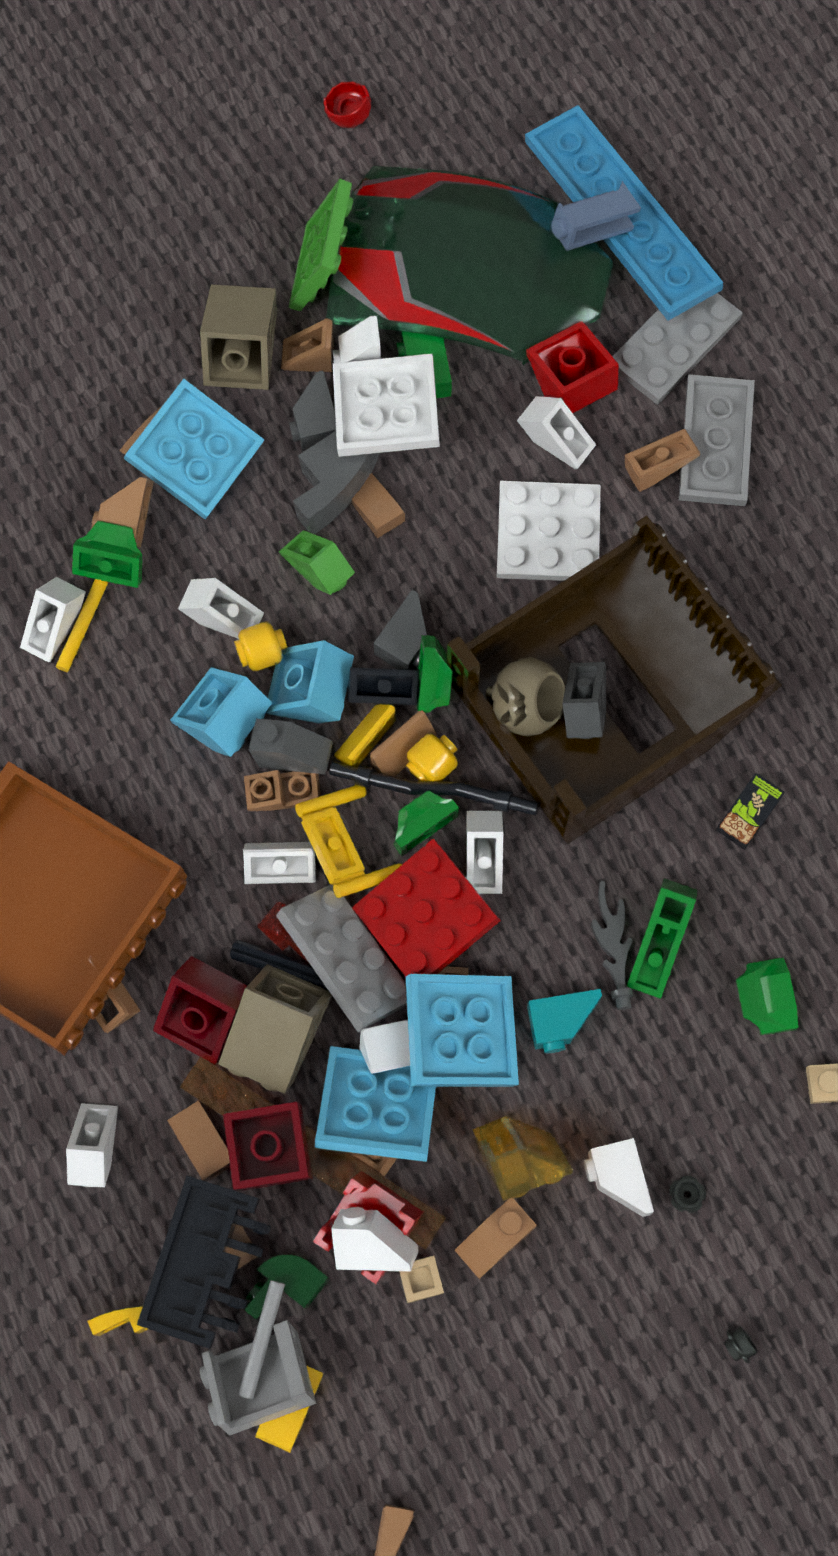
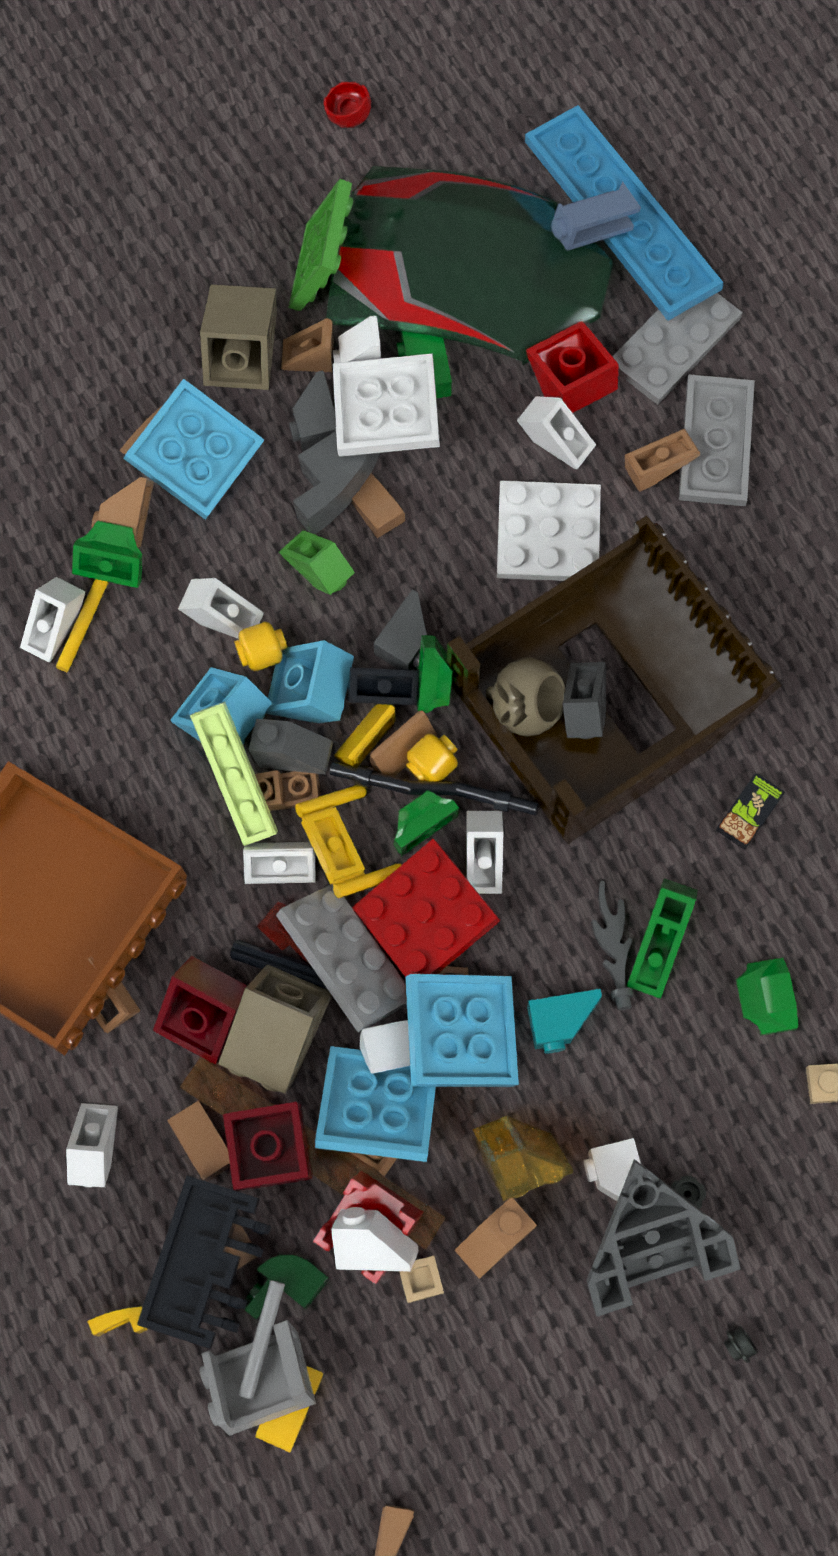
none -> yellowish green tile [190,701,278,846]
none -> dark grey wedge [586,1159,741,1317]

